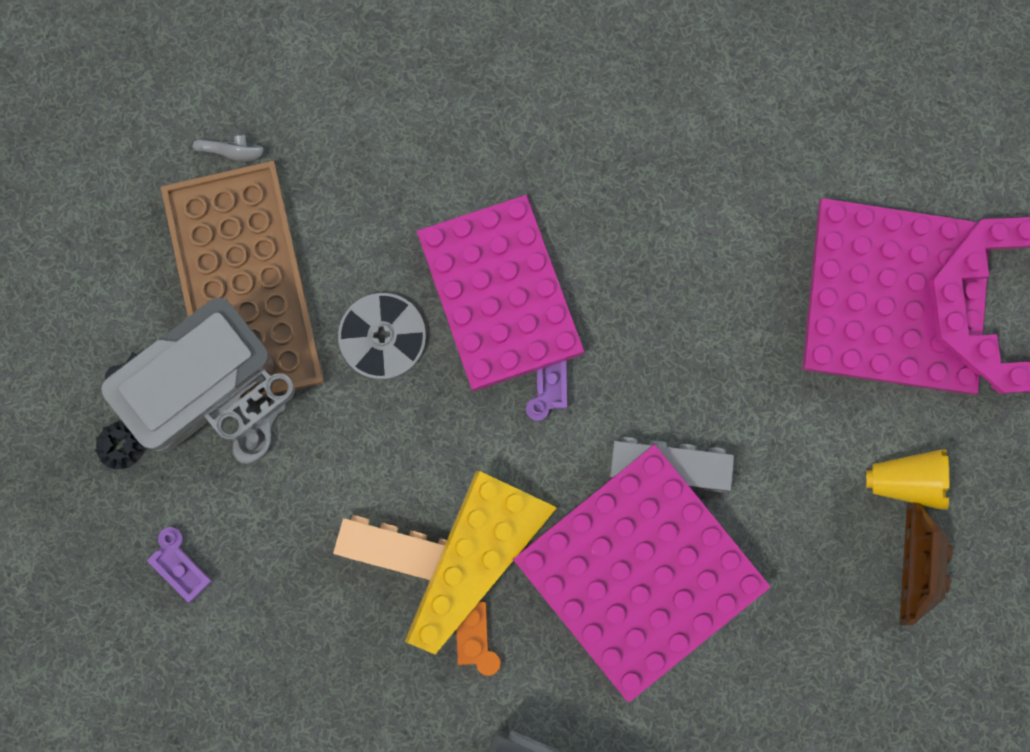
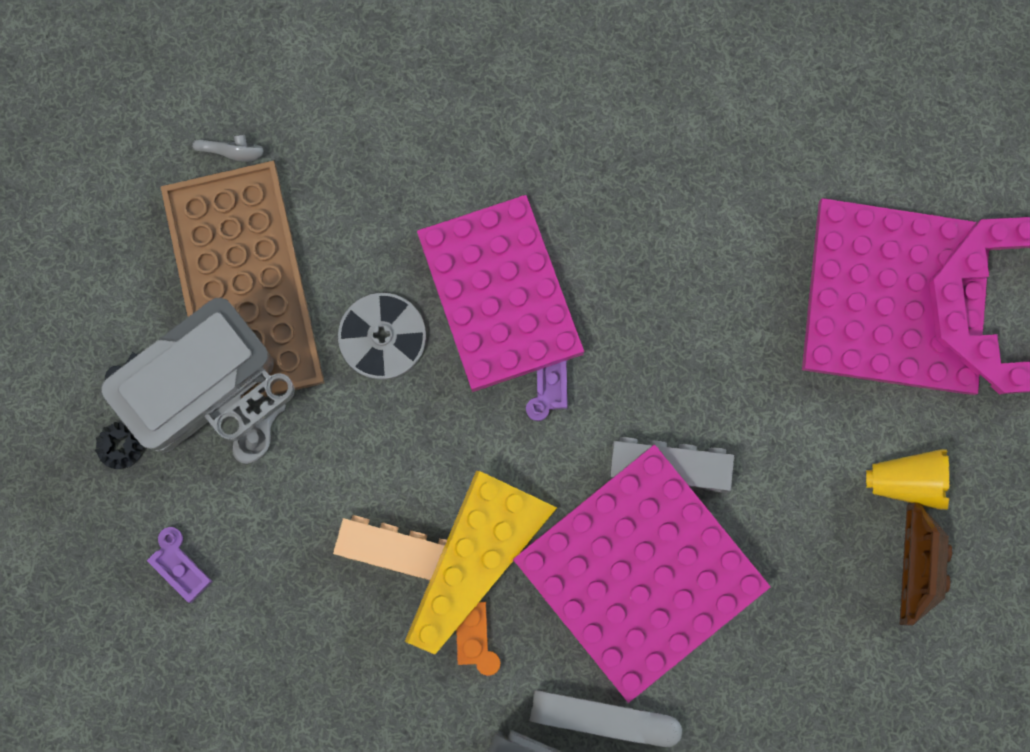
none -> light grey piece [529,690,682,747]

